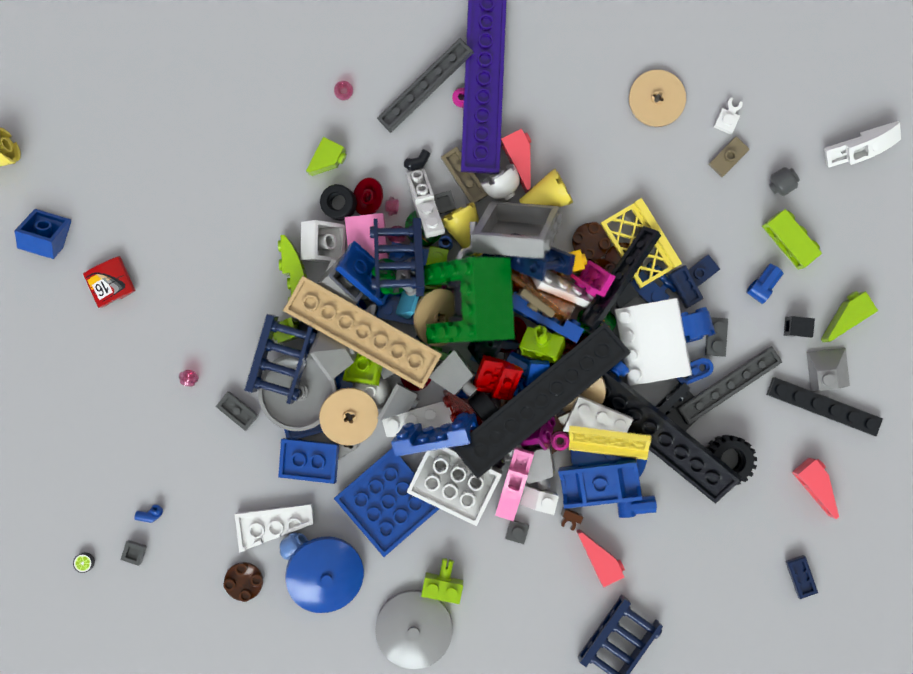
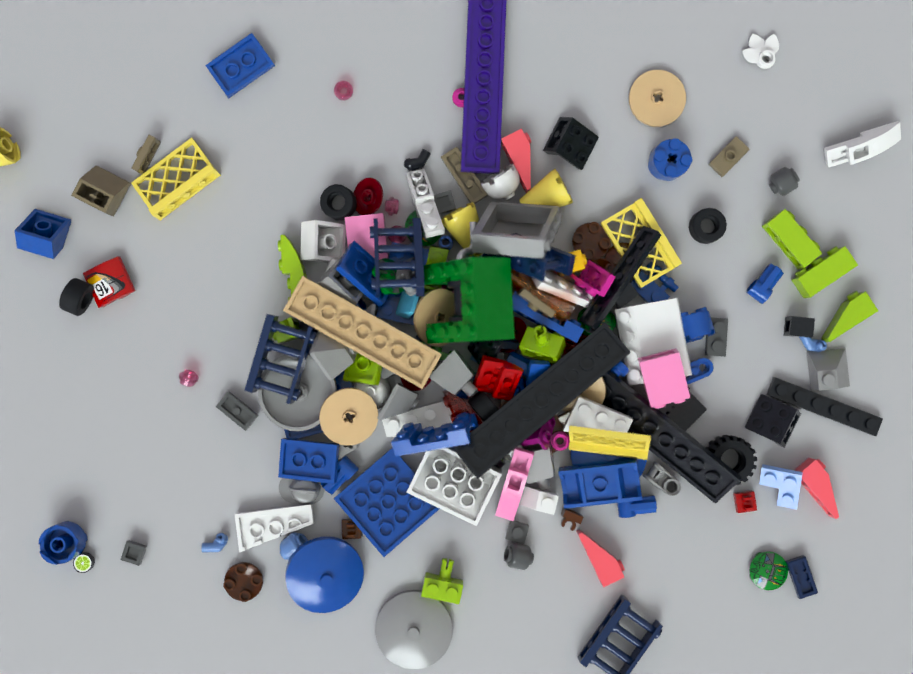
blue arm [134,505,163,523] -> none
lime slope [306,137,347,176] -> none
dark grey tile [377,38,474,133] -> none
dark blue plate [668,265,704,308] -> none
dark grey tile [677,346,782,425] -> none
dark blue plate [688,254,720,287] -> none
white plate [714,97,742,135] -> none
none -> blue brick [38,521,88,564]
none -> black tyre [59,278,94,316]
none -> dark tan slope [71,165,131,217]
none -> dark tan plate [131,135,160,174]
none -> light yellow fence [131,137,221,221]
none -> medium blue arm [201,533,228,553]
none -> blue plate [205,33,275,98]
none -> light grey piece [279,478,325,504]
none -> blue piece [320,455,359,495]
none -> reddish brown tile [342,519,362,539]
none -> dark grey head [504,543,534,570]
none -> black bracket [543,117,599,170]
none -> bright pink brick [637,349,690,408]
none -> light grey piece [643,461,681,496]
none -> blue brick [648,138,692,181]
none -> black tyre [689,208,727,244]
none -> red tile [733,490,757,513]
none -> white plate [742,34,779,69]
none -> black bracket [745,394,801,448]
none -> green dish [749,552,788,590]
none -> light blue plate [759,464,803,510]
none -> lime brick [791,246,858,299]
none -> medium blue arm [799,337,827,352]

